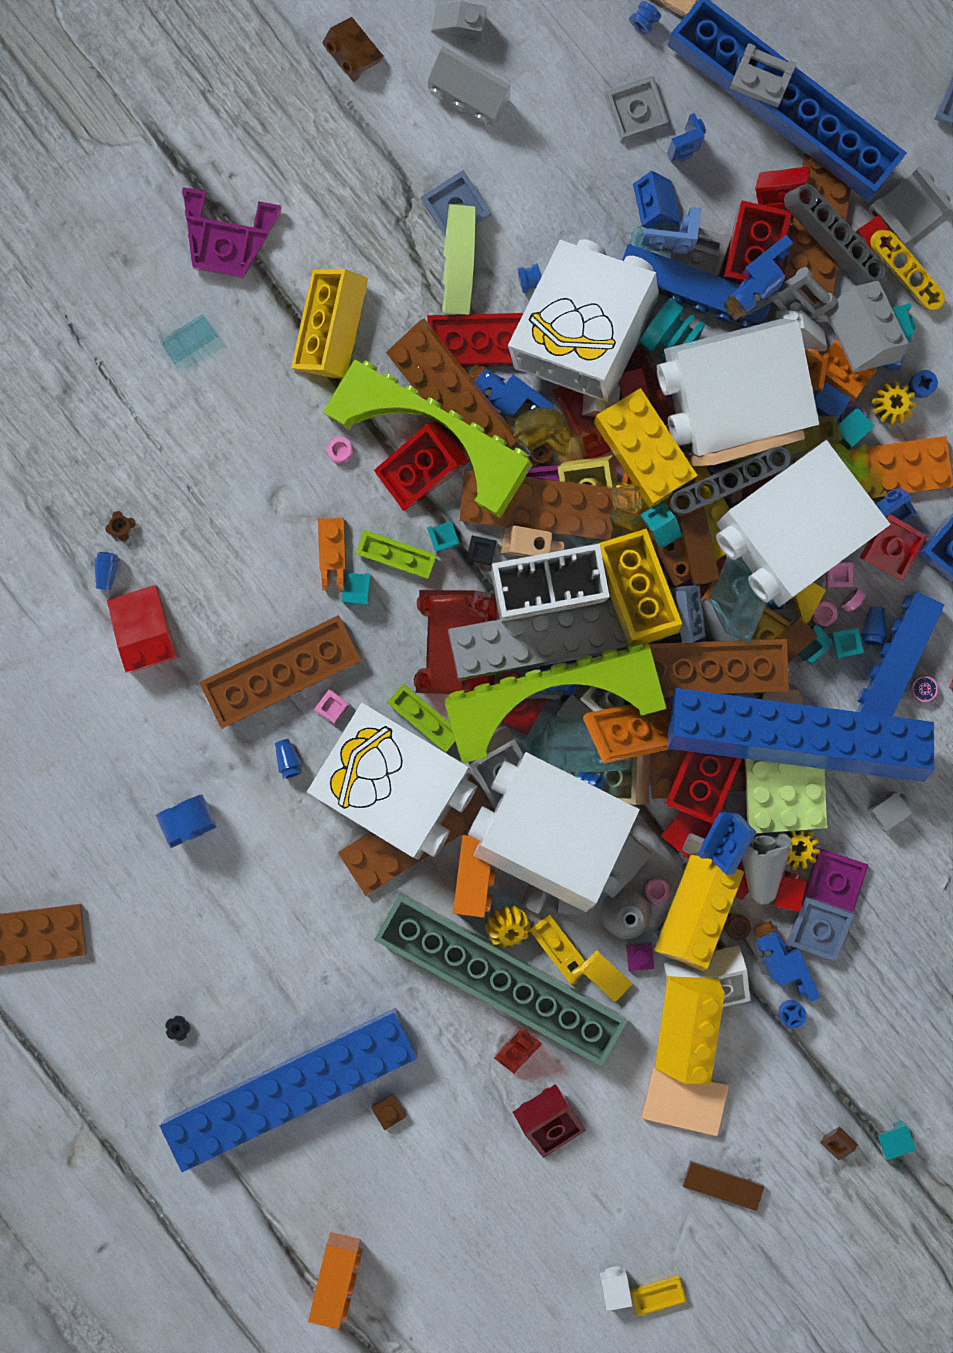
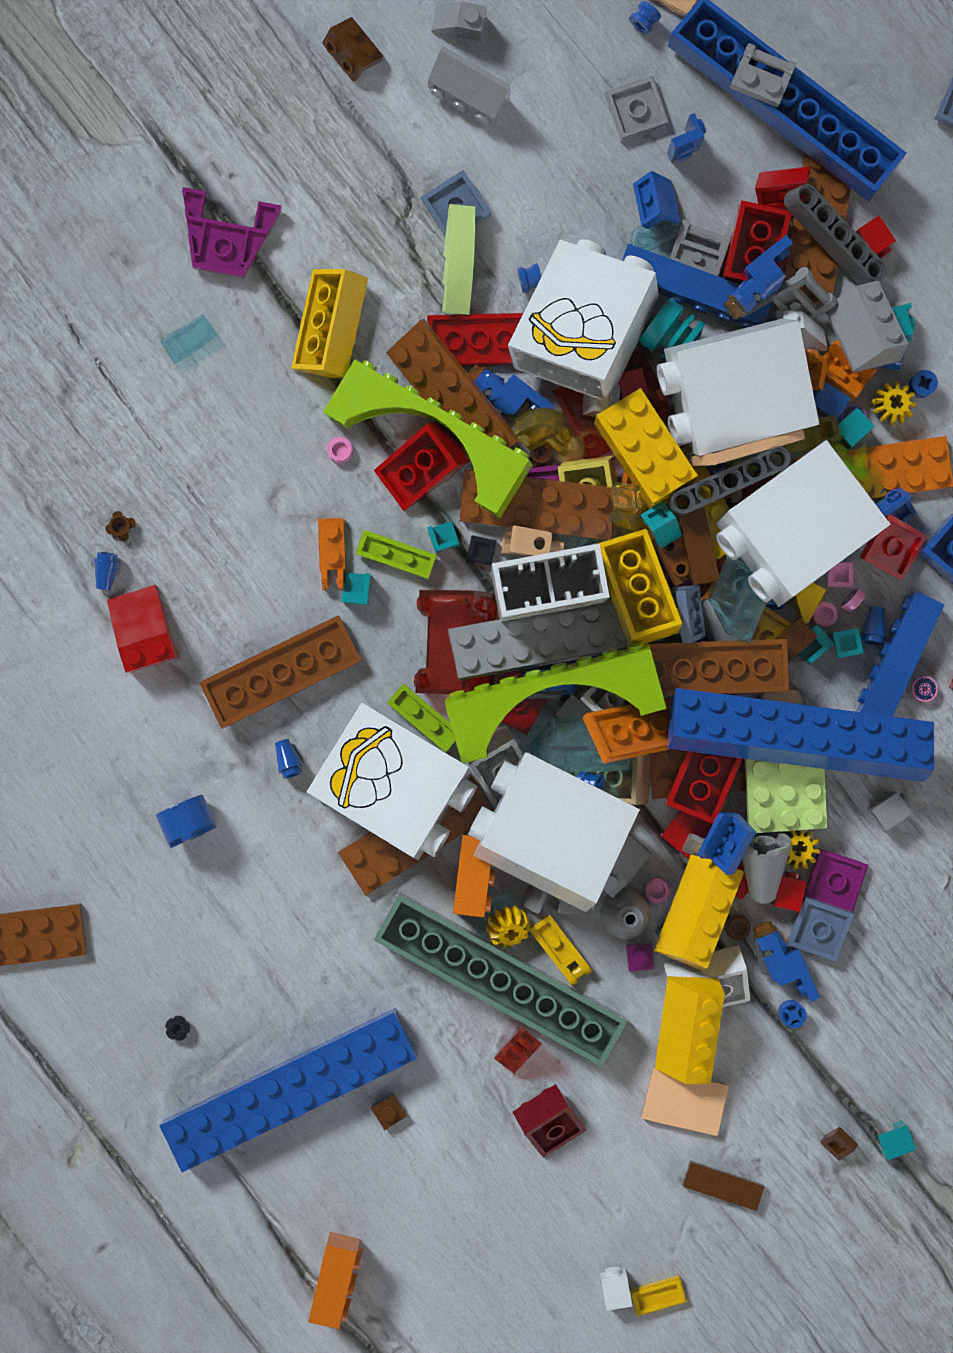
bright pink tile [314,689,350,725] -> none
yellow tile [579,950,633,1002] -> none
medium blue bracket [642,207,701,254] -> none
light grey panel [867,166,952,246] -> none
yellow beam [870,230,945,310] -> none

